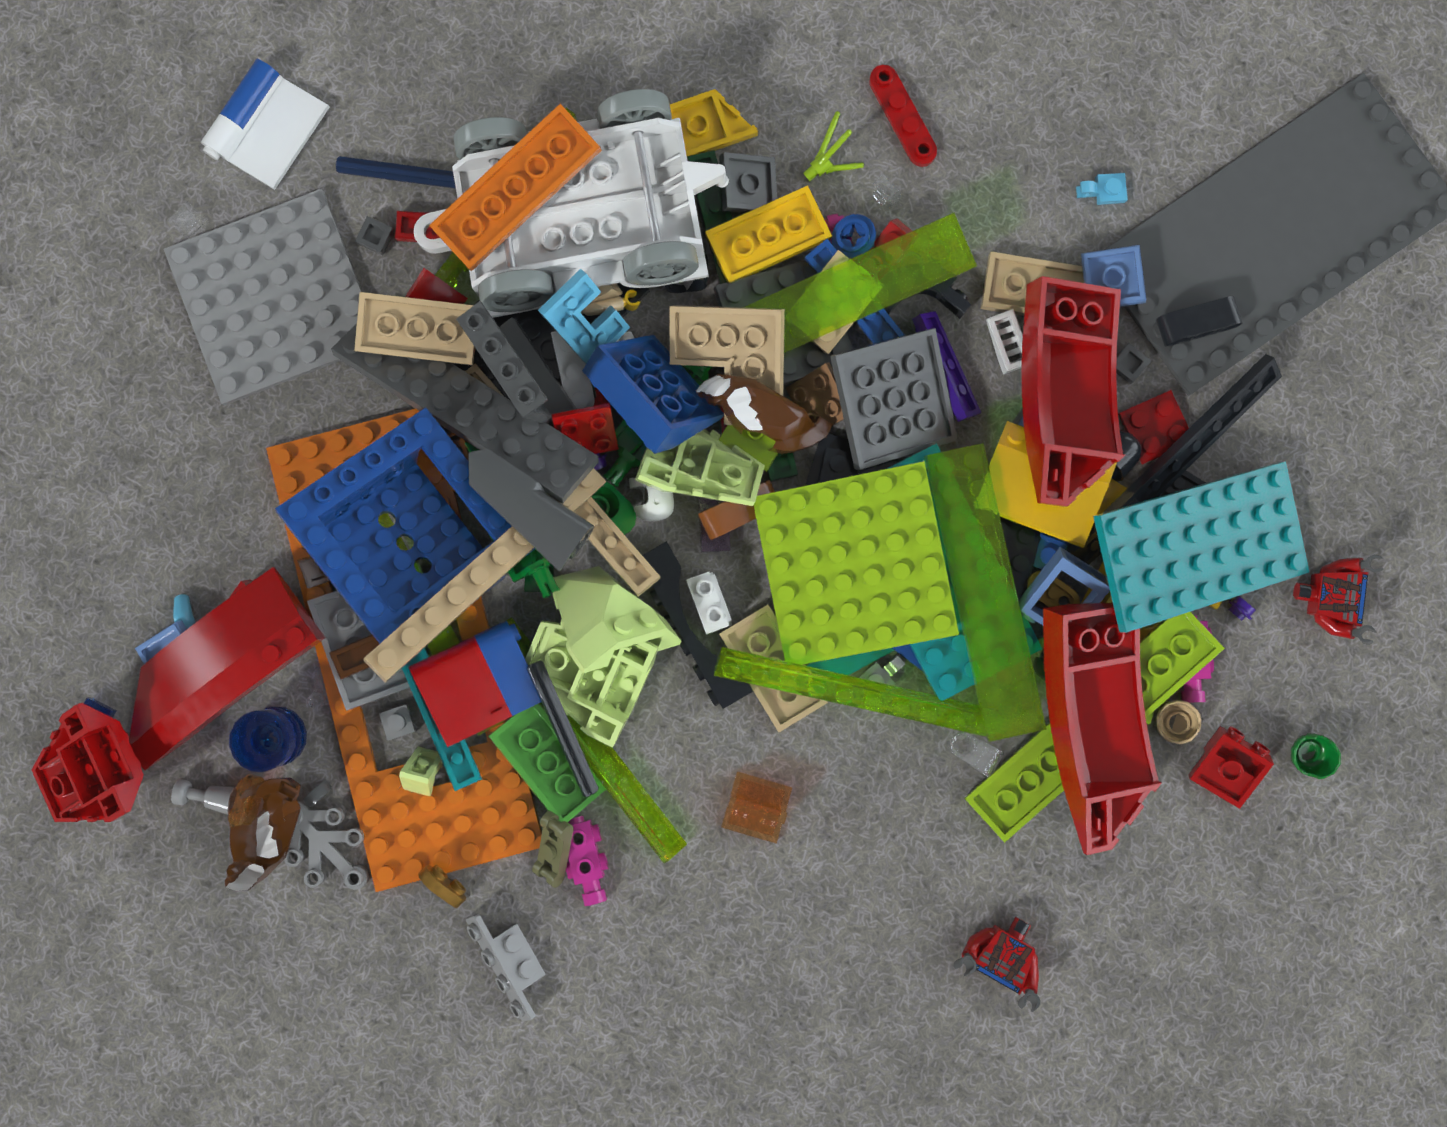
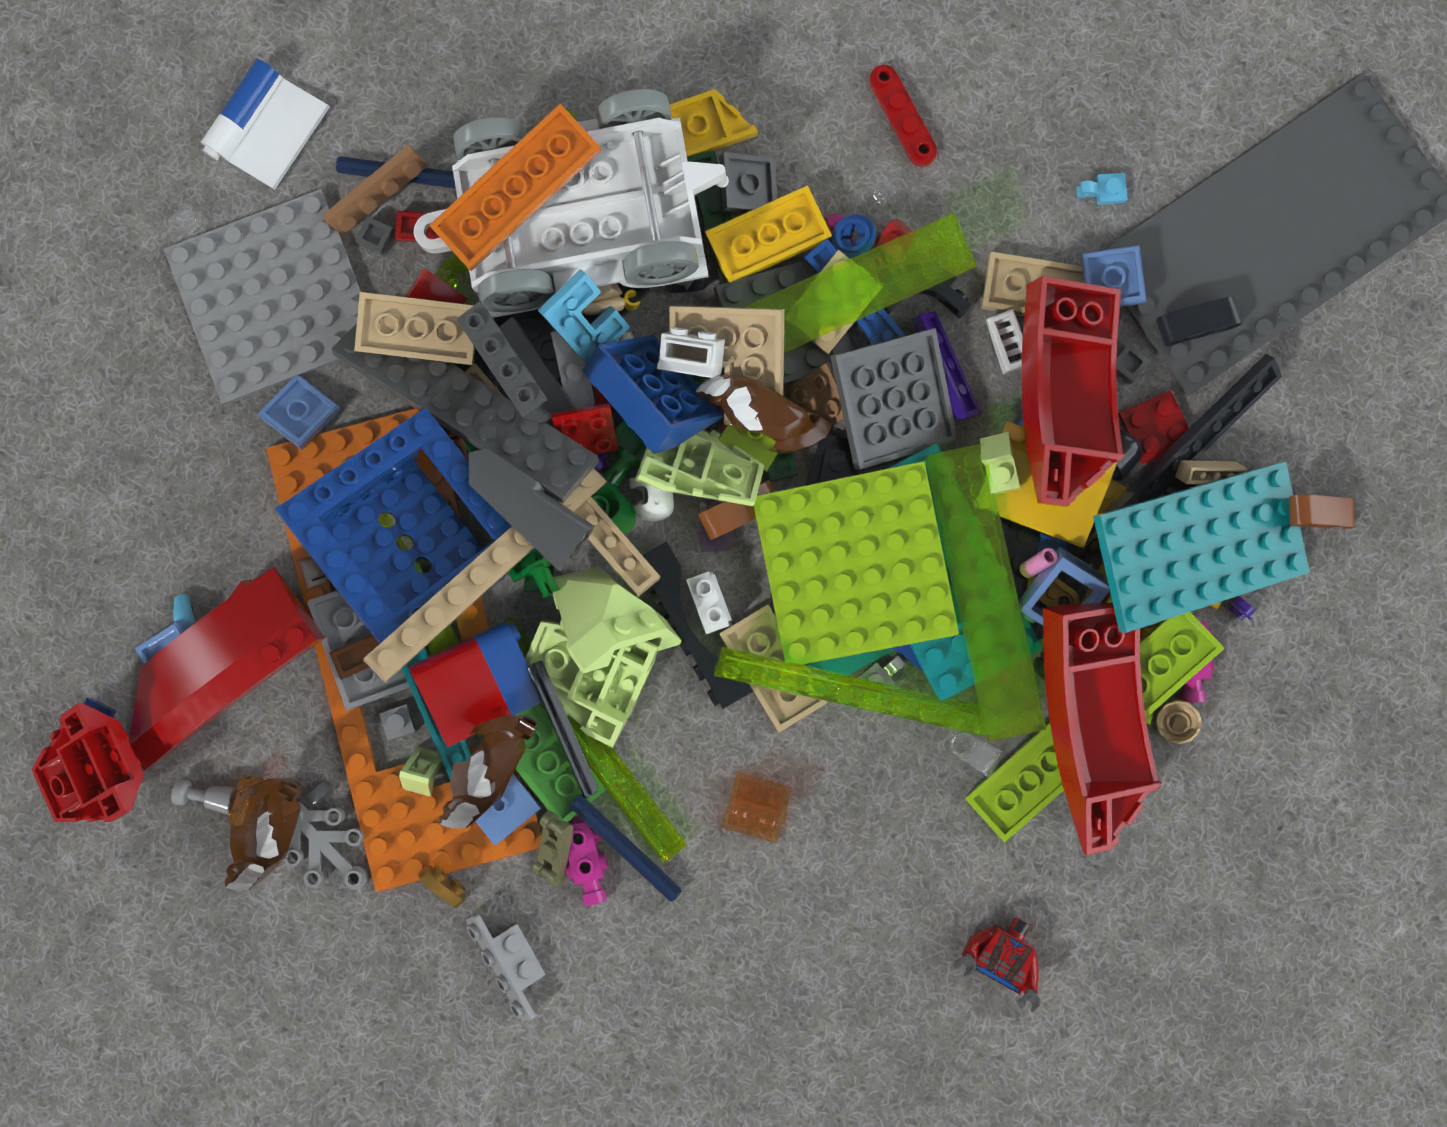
clear blue wheel [229,706,307,772] -> none
lime plant [803,111,864,182] -> none
red plate [1188,726,1274,809] -> none
green hair [1291,733,1341,779] -> none
torso [1293,555,1384,645] -> none
none -> medium blue plate [257,375,341,450]
none -> medium nougat plate [322,144,429,235]
none -> reddish brown animal [440,715,538,829]
none -> medium blue plate [476,773,542,845]
none -> dark blue axle [569,794,682,902]
none -> white window [657,327,725,378]
none -> yellowish green slope [980,432,1021,495]
none -> bright pink axle [1020,548,1058,578]
none -> tan piece [1175,460,1248,484]
none -> beam [1289,495,1355,529]

